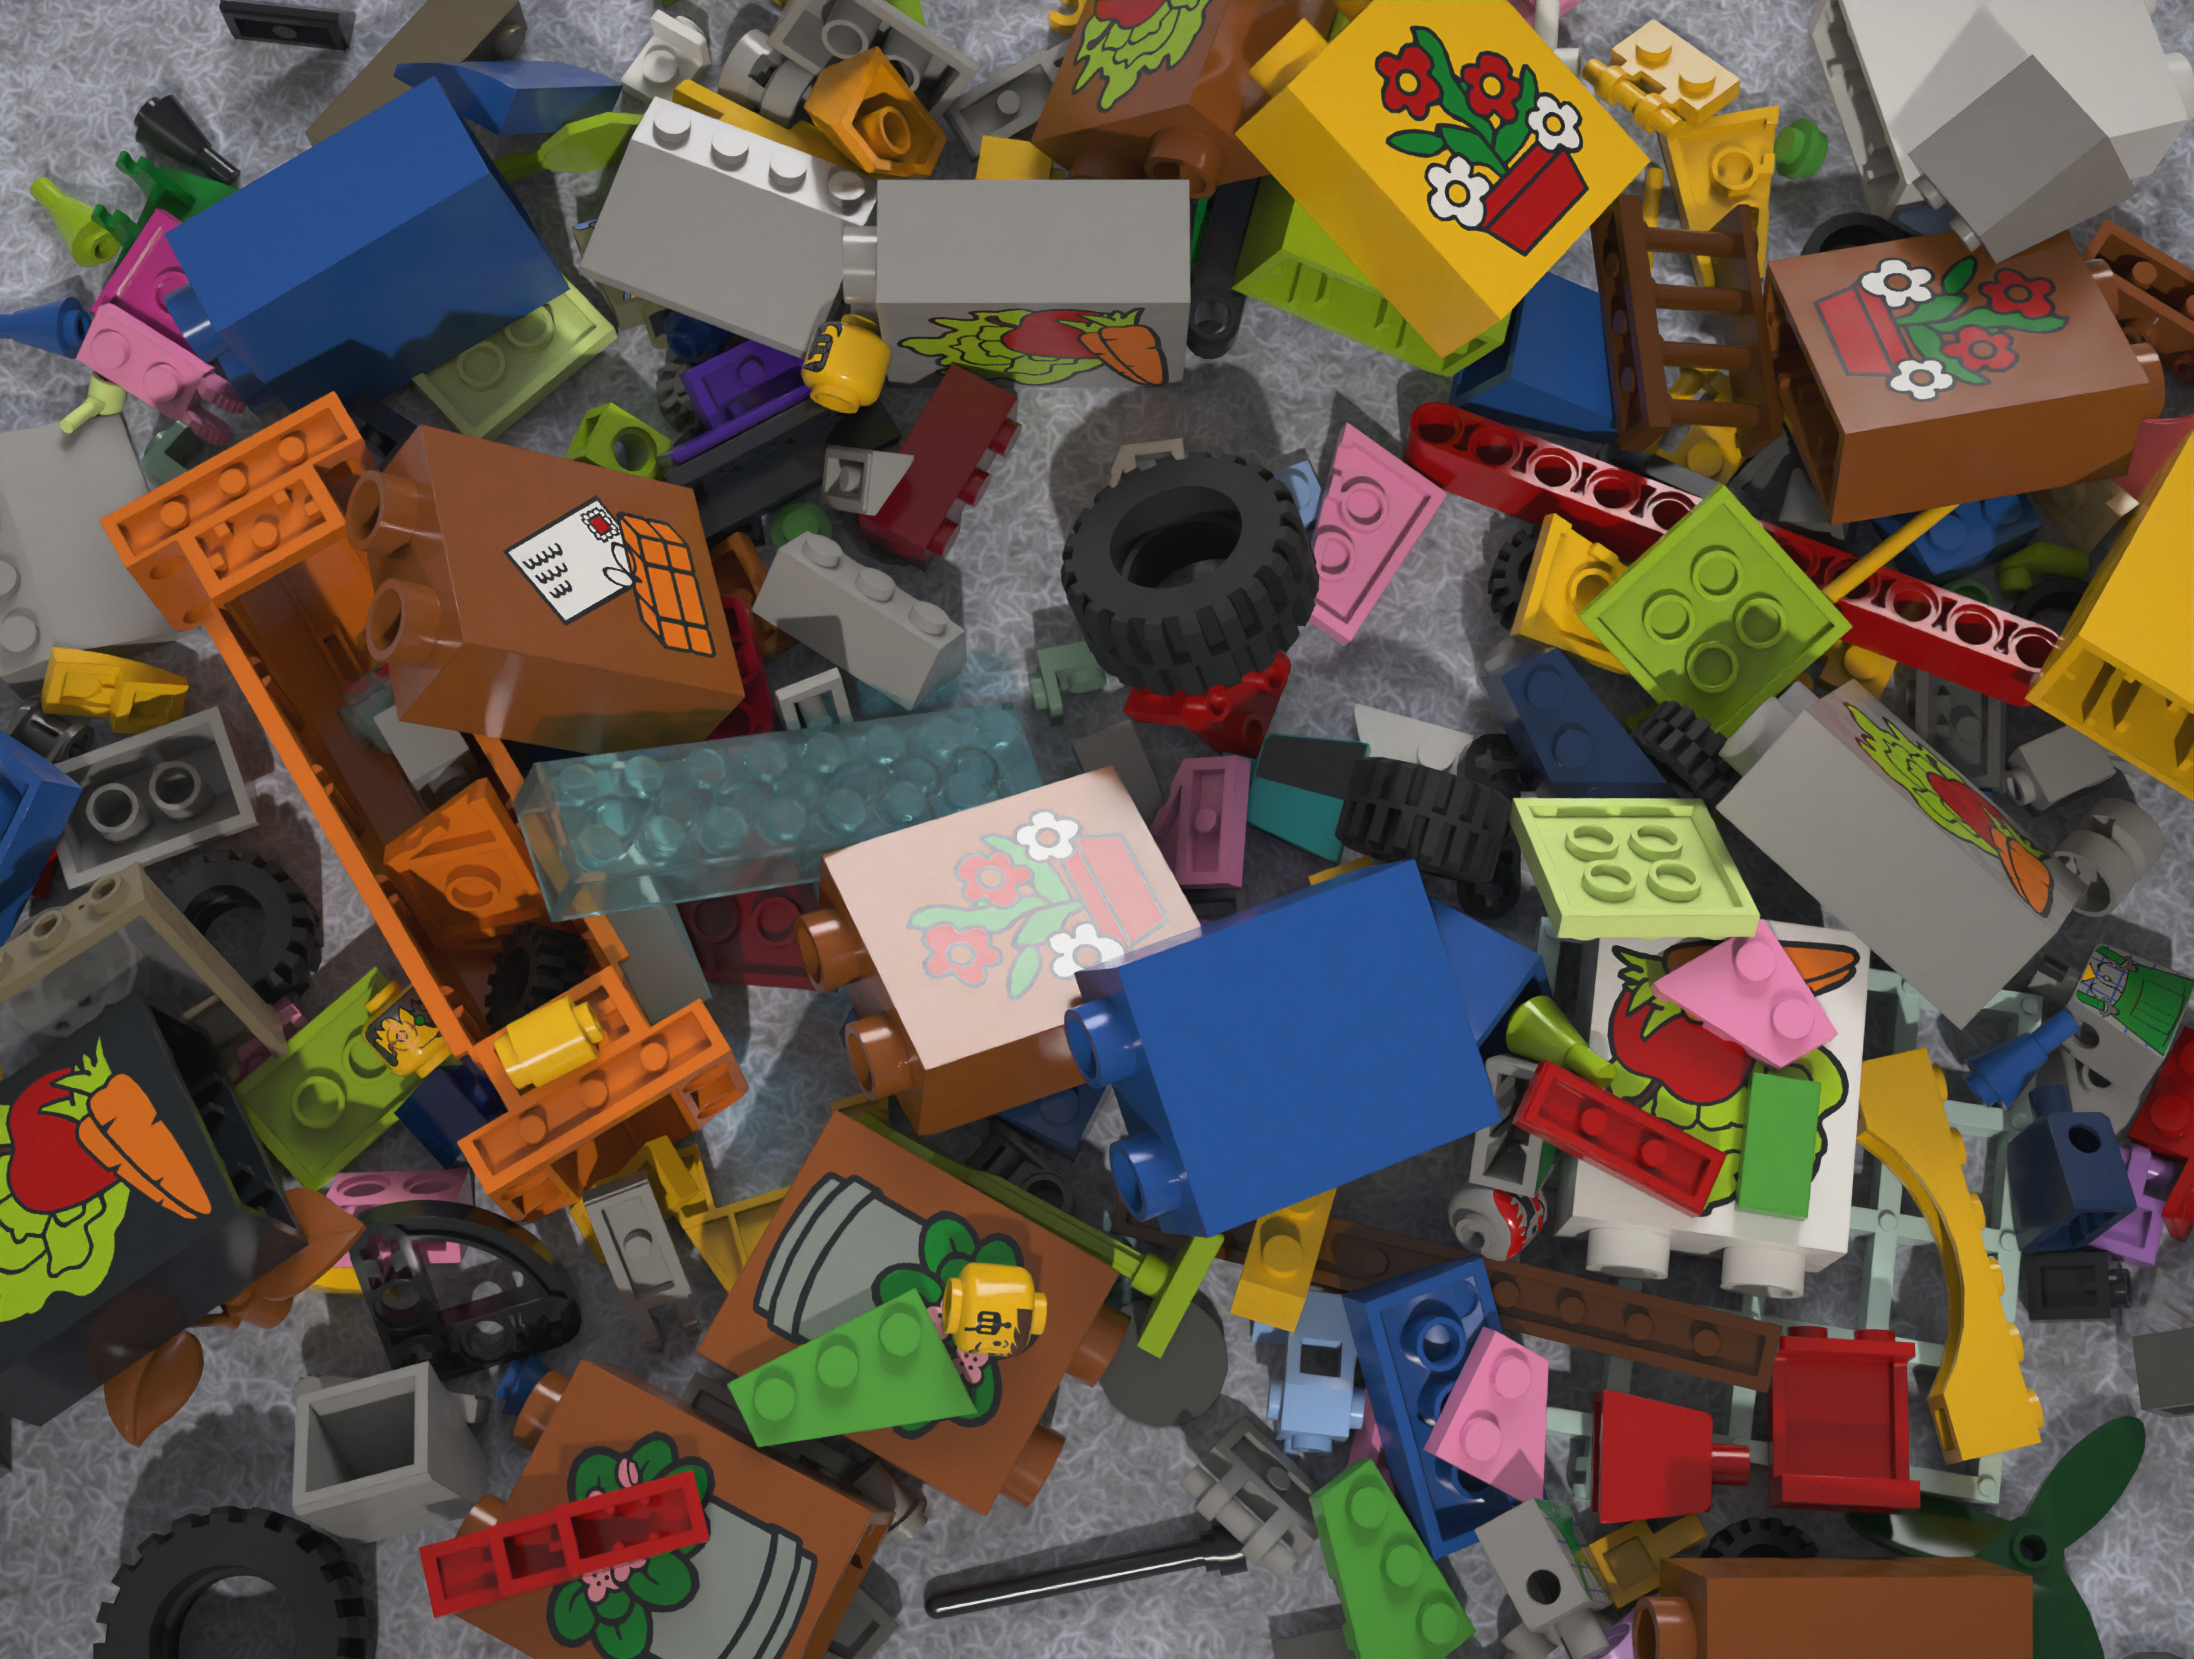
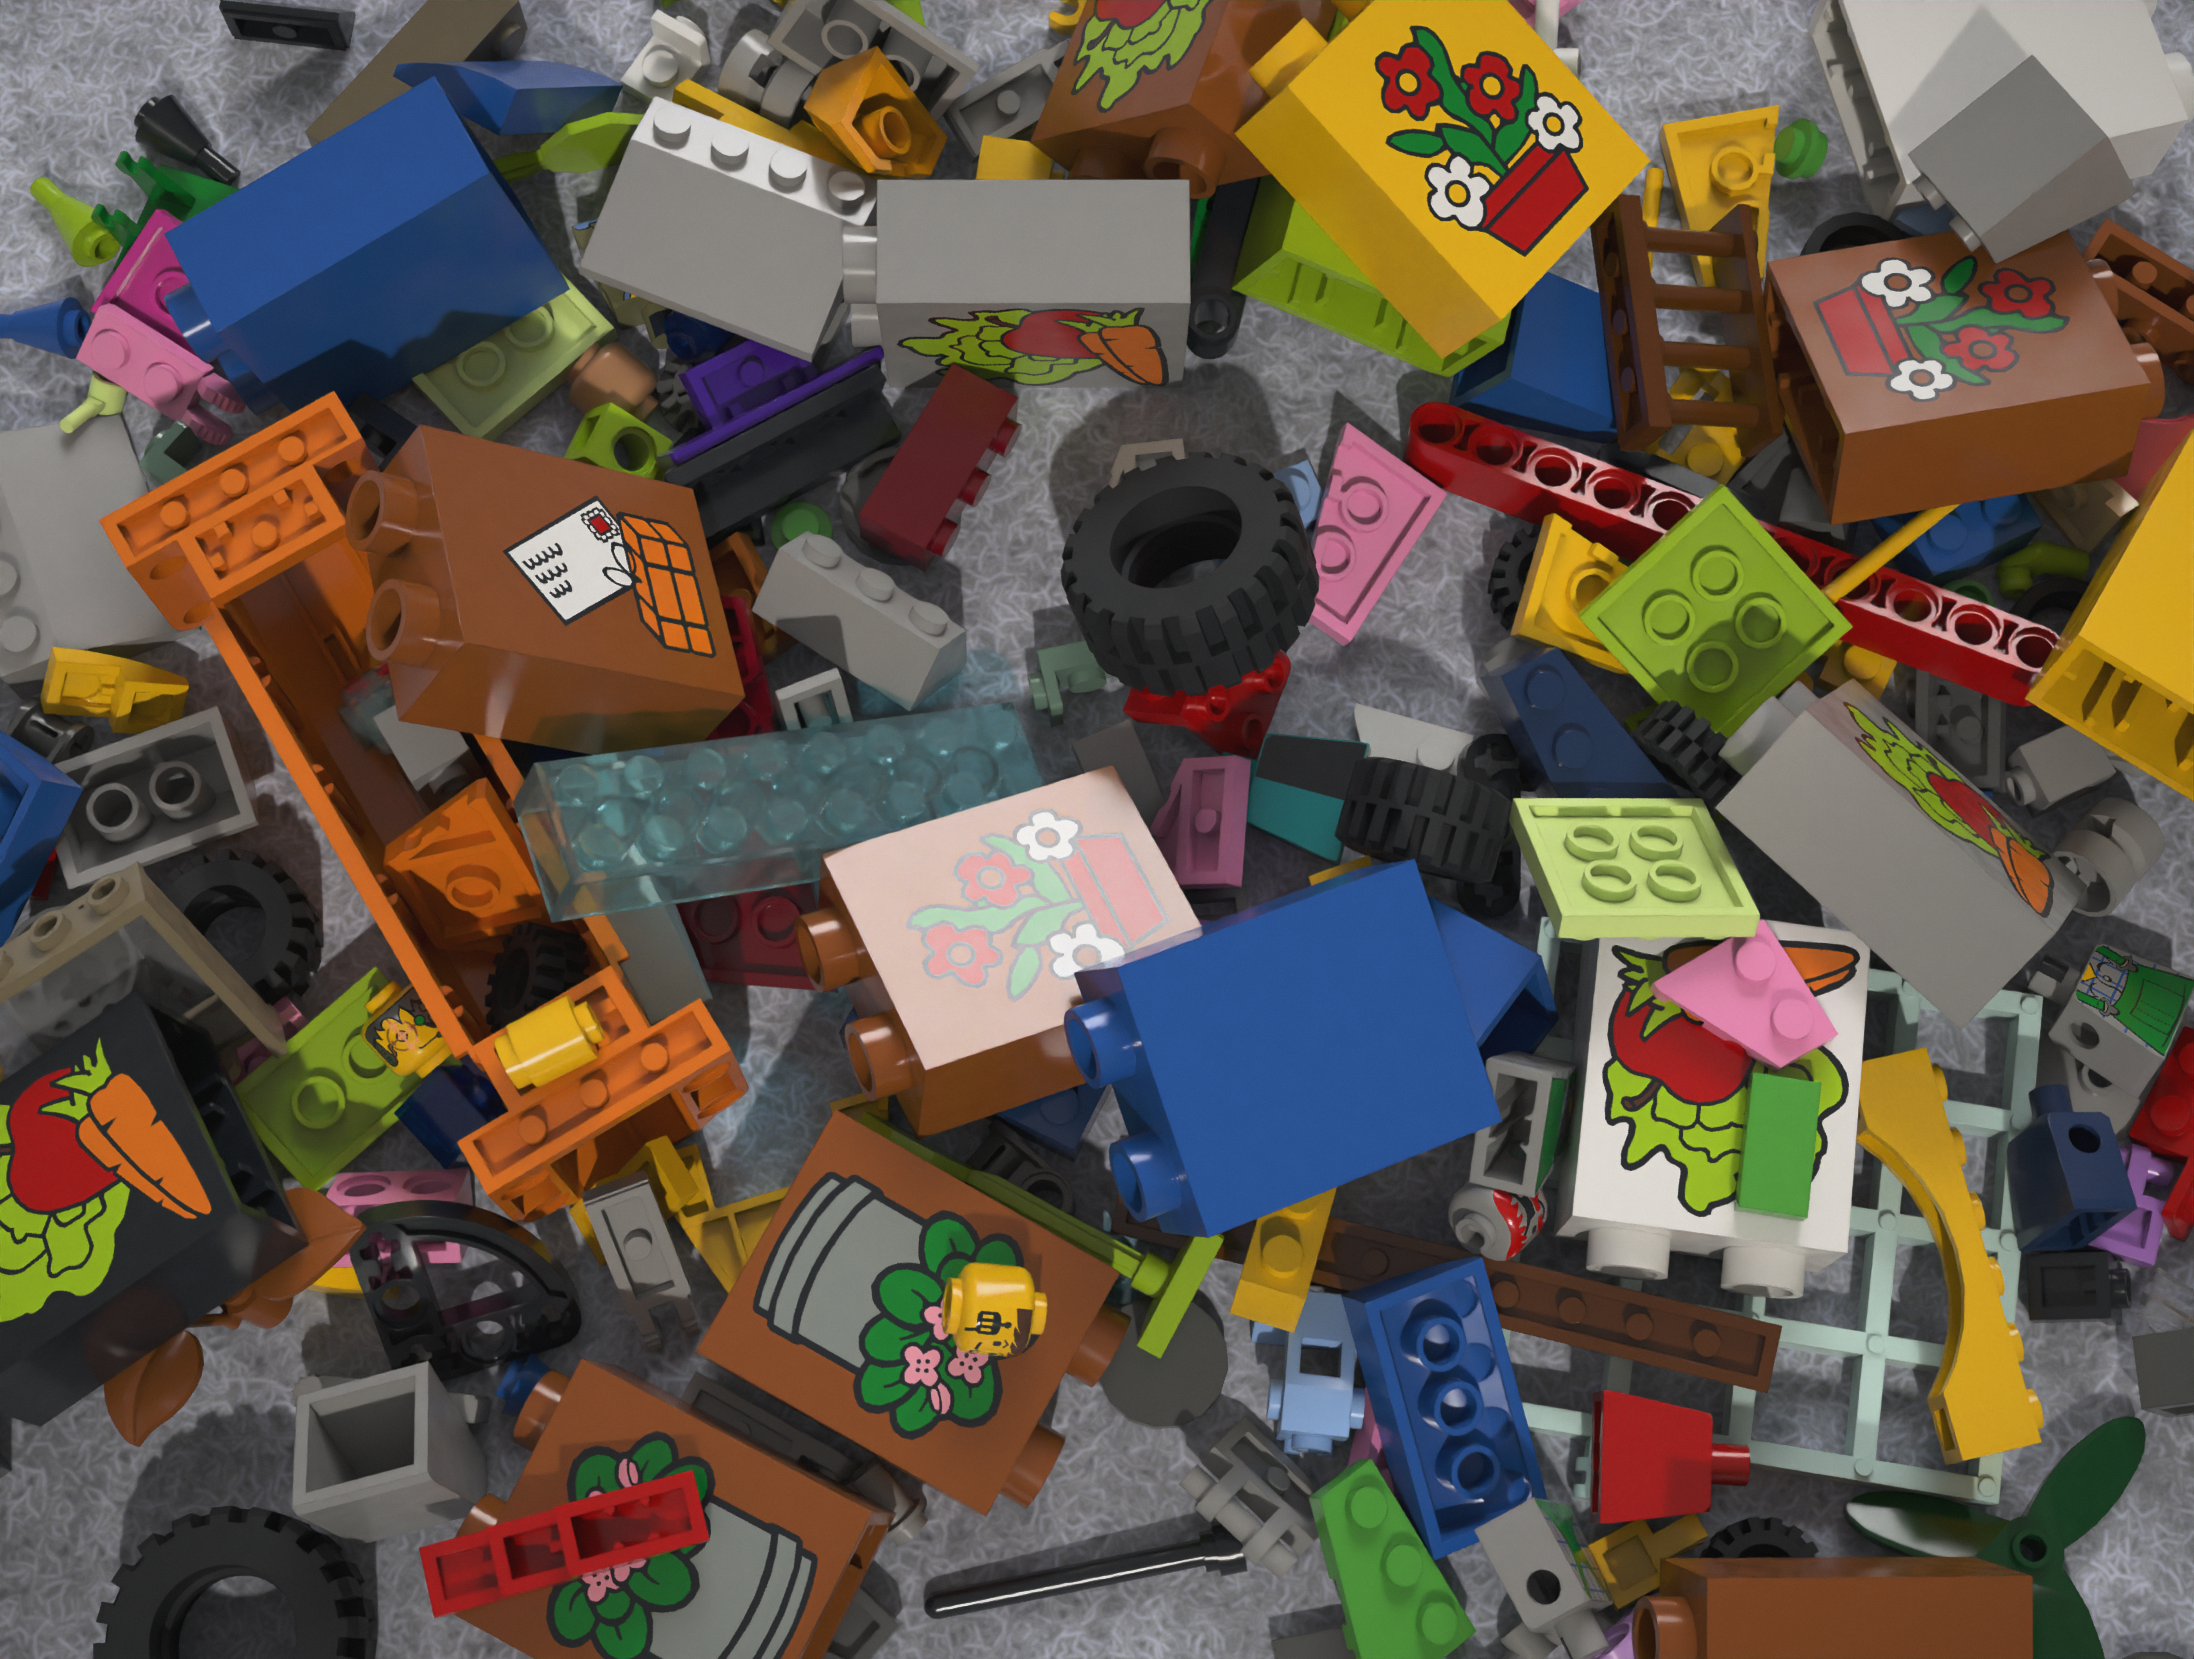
bright green wing [727,1288,978,1447] -> none
yellow head [801,314,892,414] -> none
light grey slope [820,445,914,516] -> none
bright pink wing [1423,1327,1549,1503] -> none
lime cone [1506,996,1616,1089] -> none
red tile [1511,1059,1727,1218] -> none
yellow plate [1581,19,1741,141] -> none
red panel [1767,1326,1921,1515] -> none
blue cone [1962,1009,2080,1111] -> none
none -> medium nougat head [565,342,660,423]

